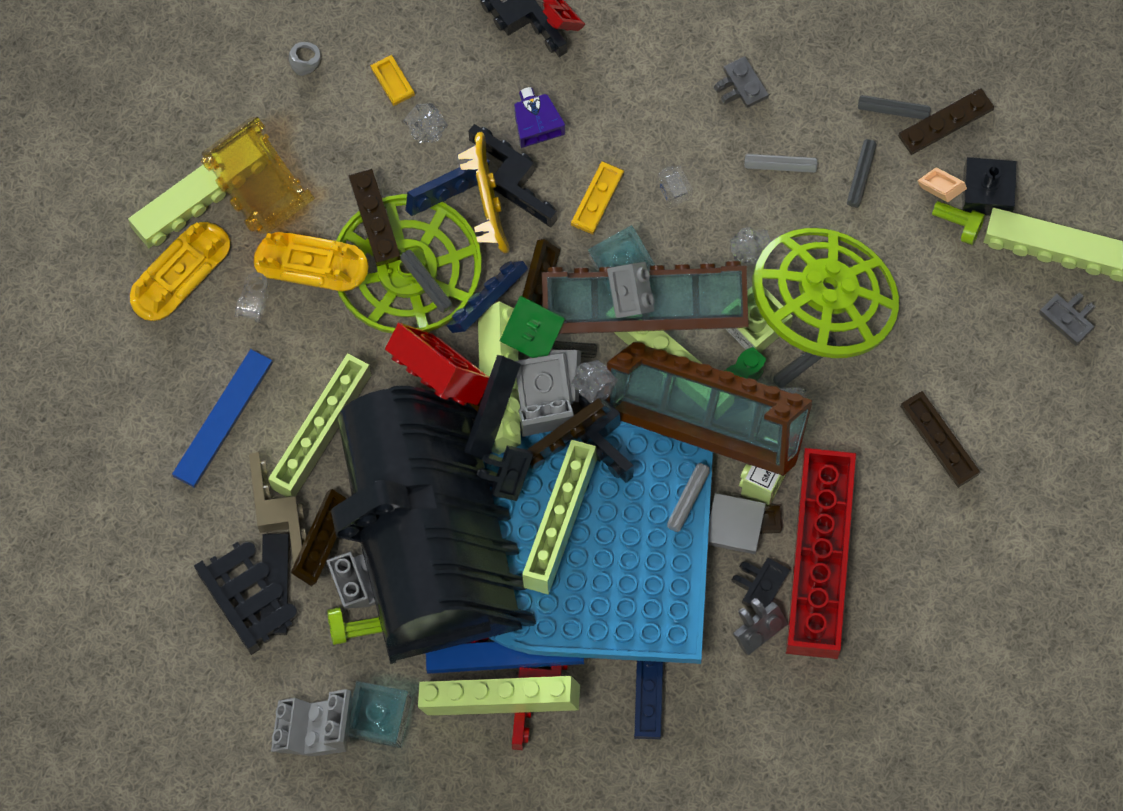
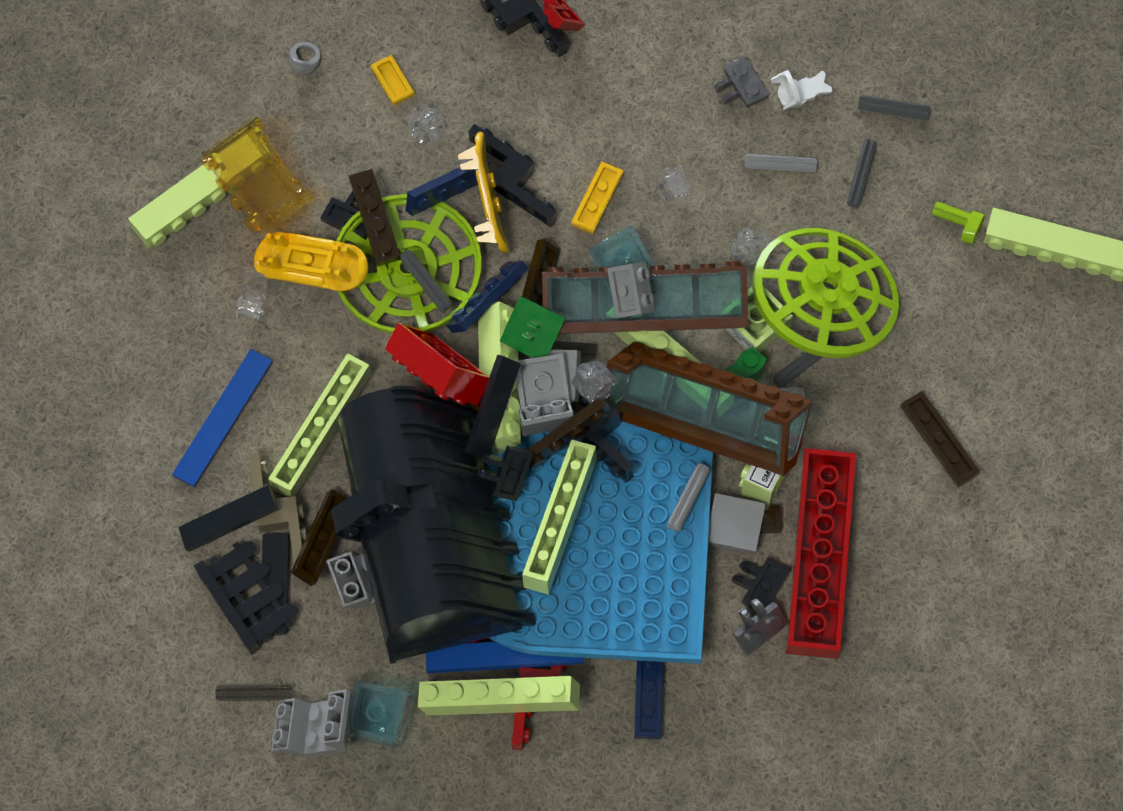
yellow piece [130,222,230,321] -> none
lime piece [327,607,382,645] -> none
dark purple torso [514,87,565,148] -> none
dark brown plate [898,88,994,155] -> none
light nougat tile [918,167,967,202] -> none
black brick [962,157,1017,216] -> none
flat silver hinge [1039,292,1096,346] -> none
none -> black tile [178,485,279,552]
none -> clear smoke axle [215,685,293,701]
none -> black hinge [320,191,367,240]
none -> white hair [771,70,833,111]

